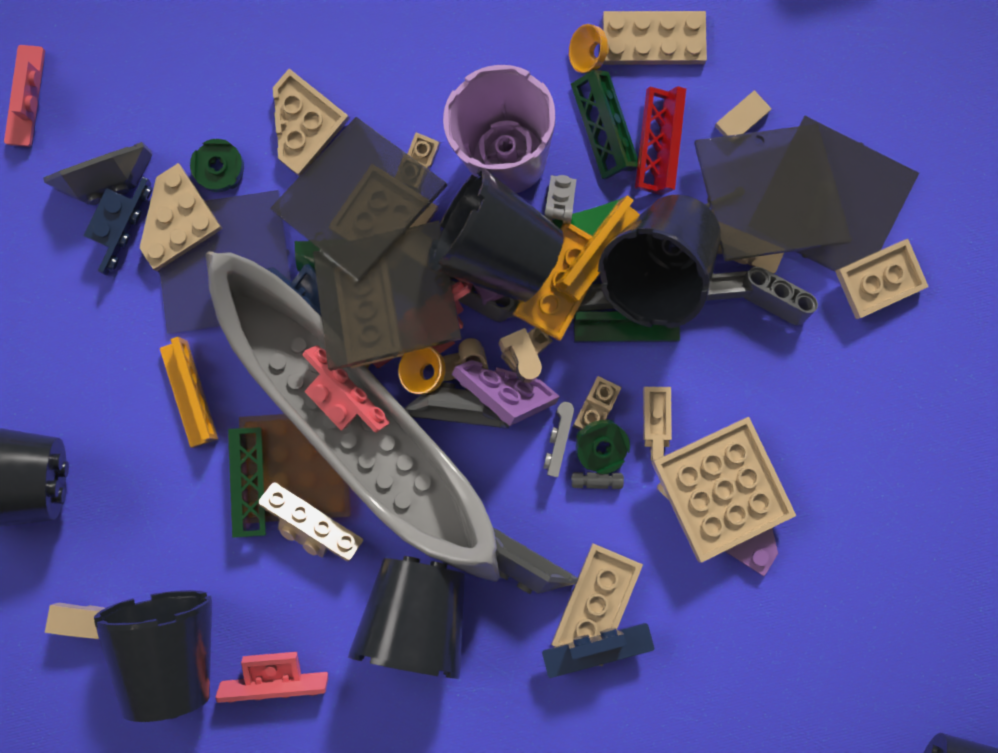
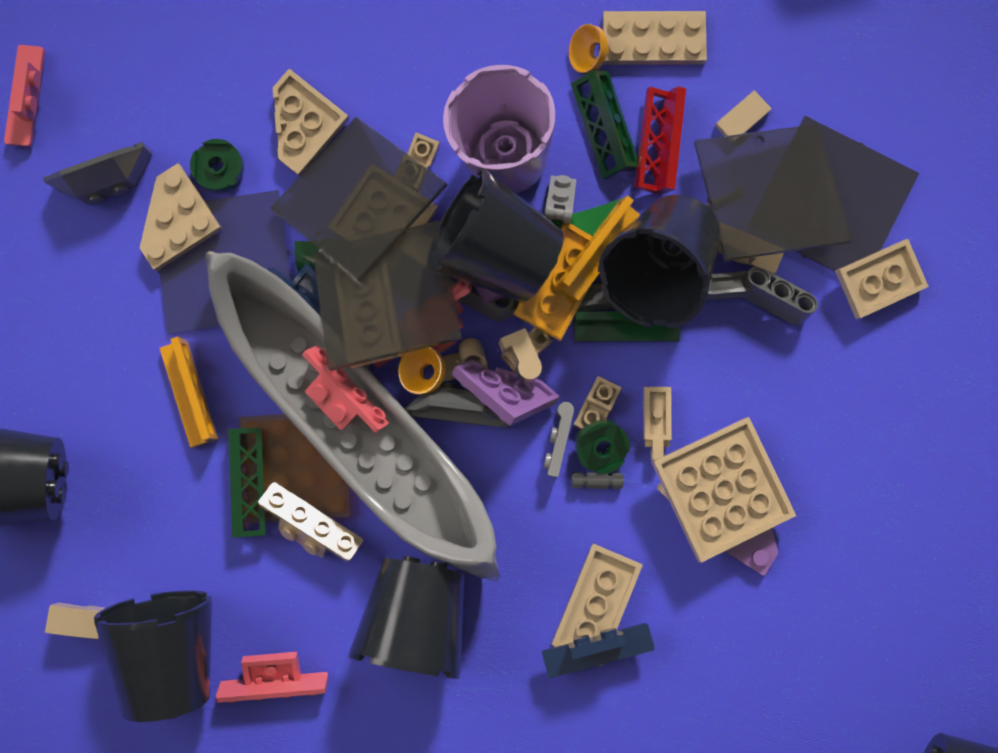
dark blue bracket [83,177,153,276] -> none
dark grey wedge [493,527,578,594] -> none

